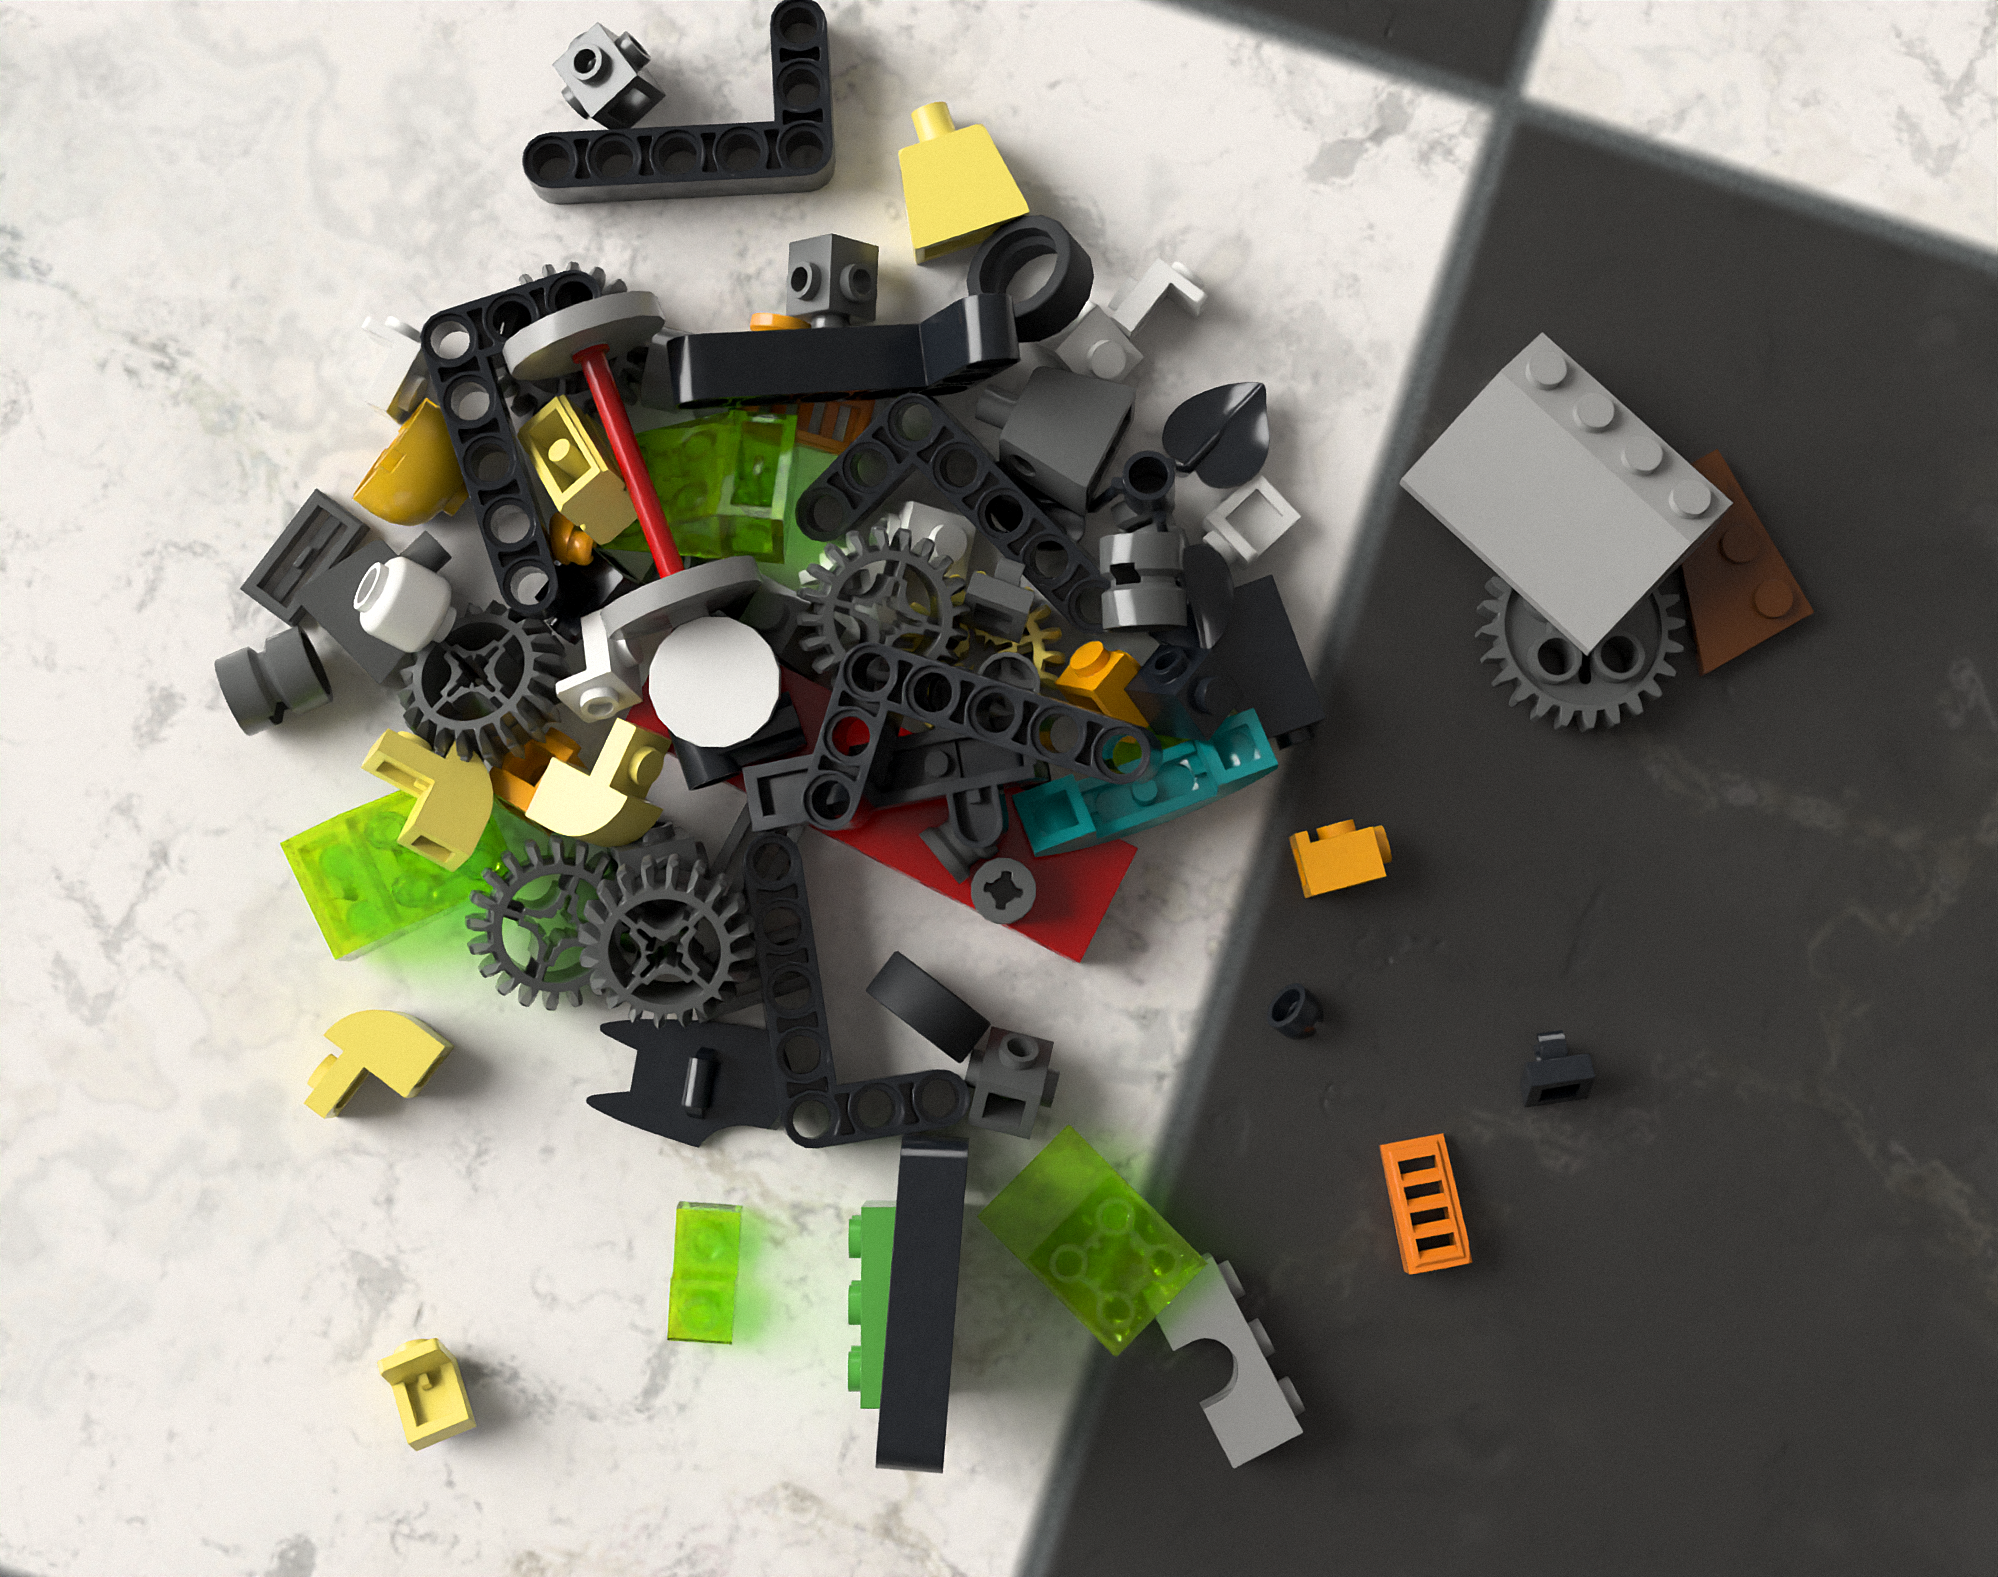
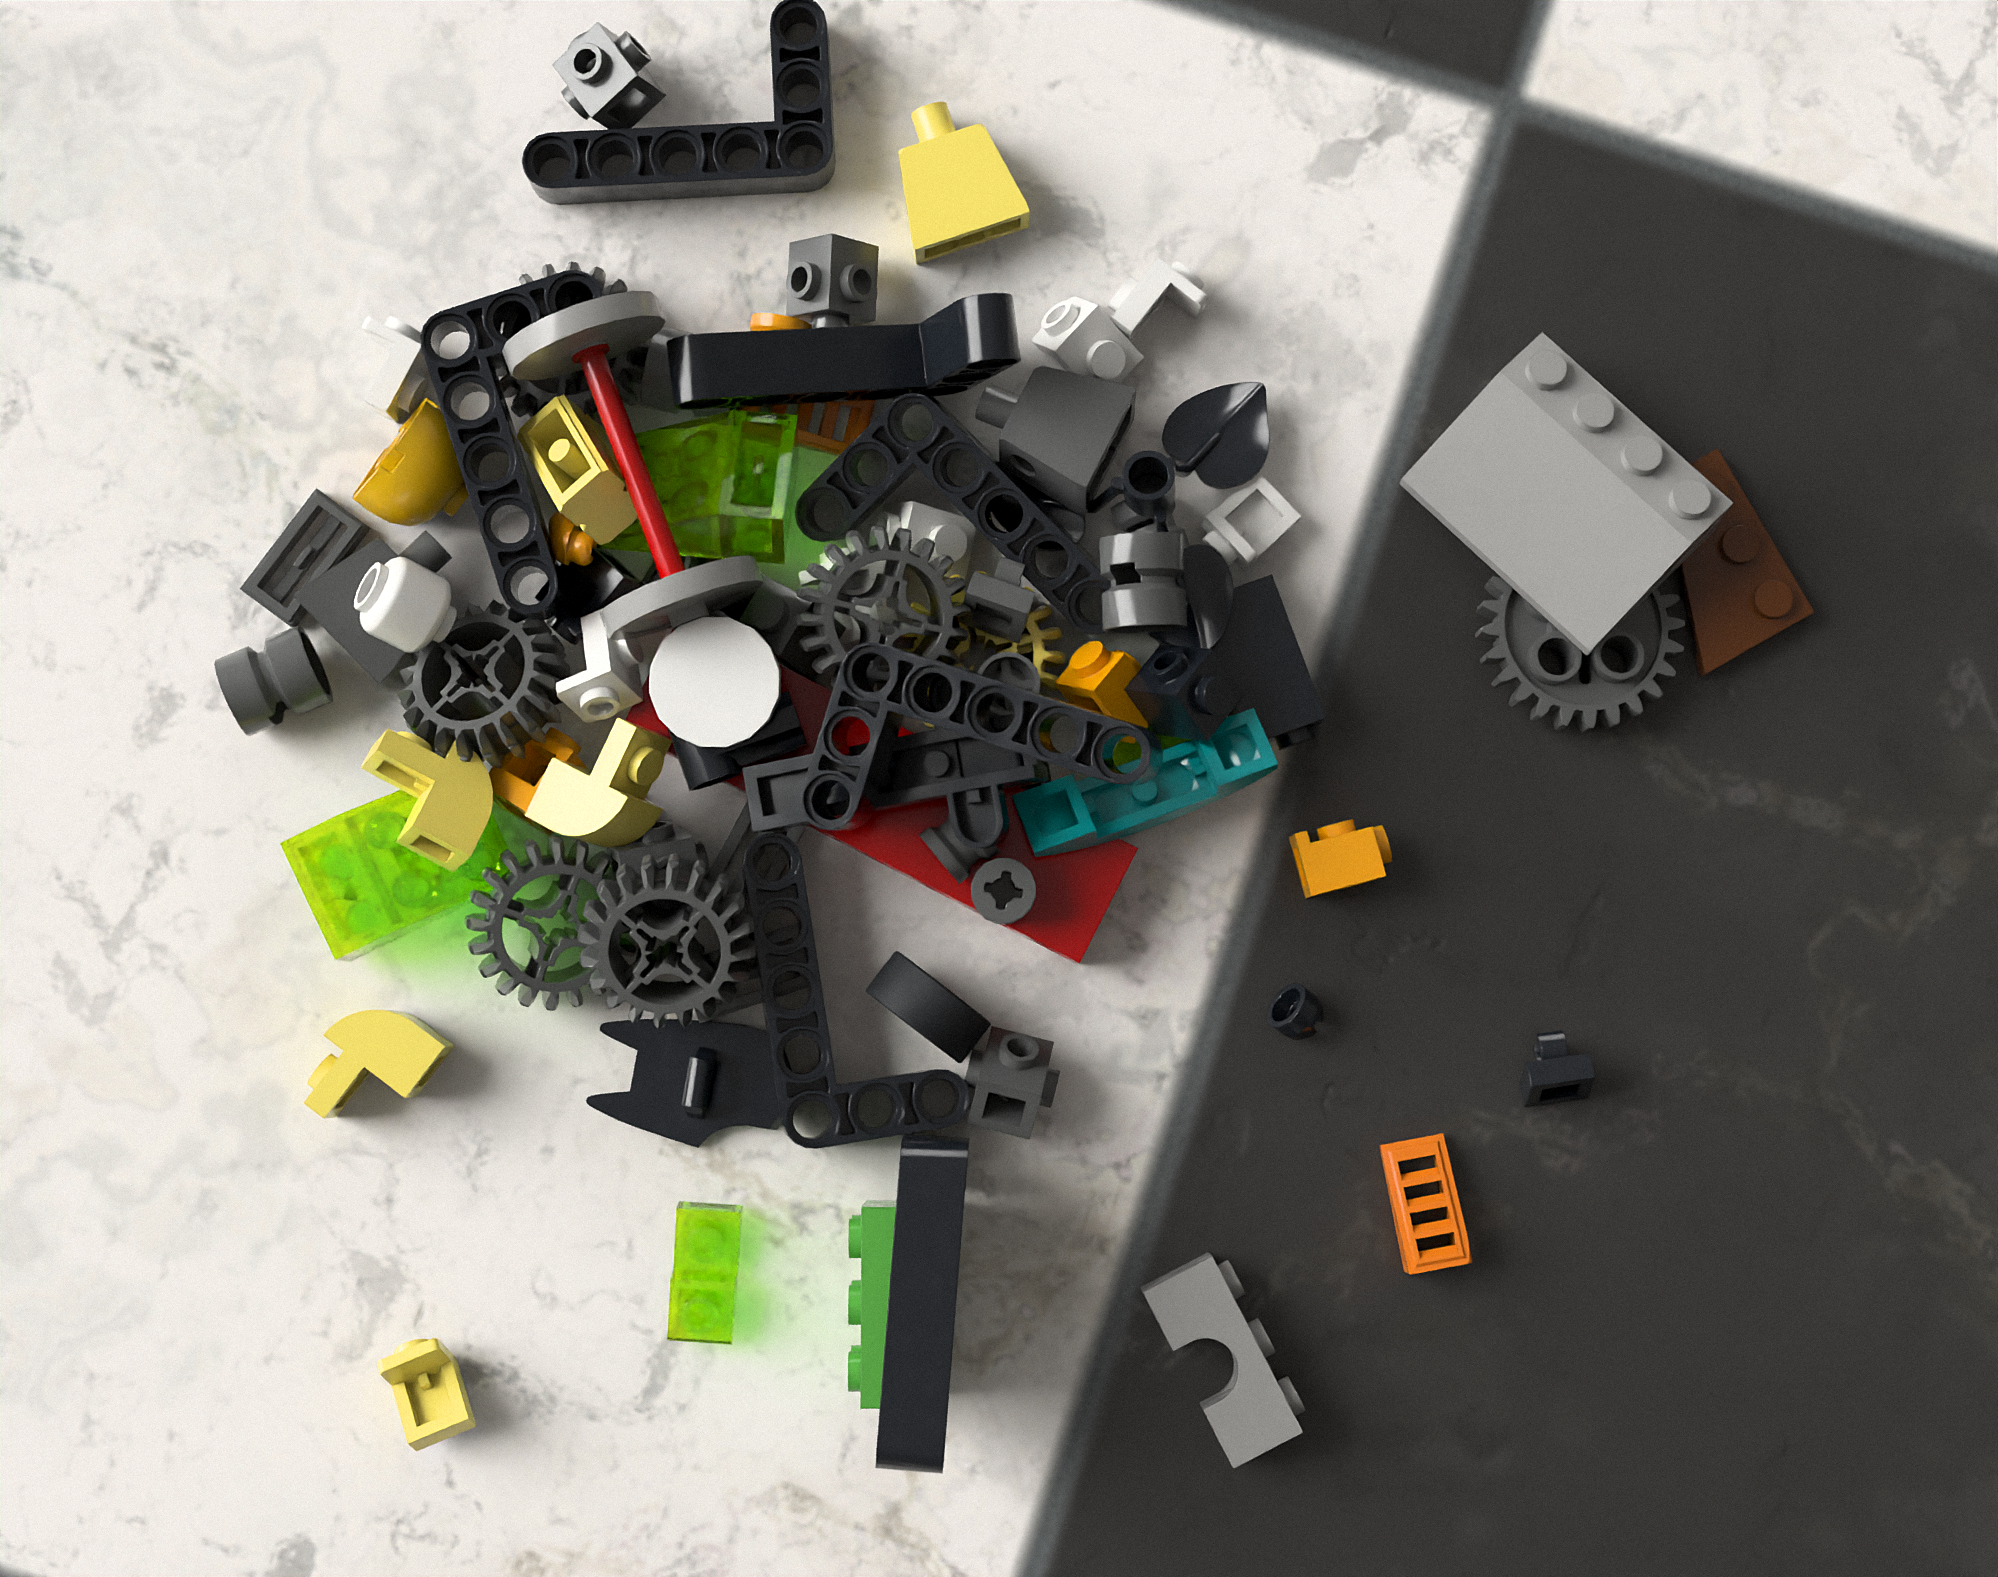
black tyre [966,215,1094,343] -> none
clear neon green slope [976,1124,1208,1357] -> none

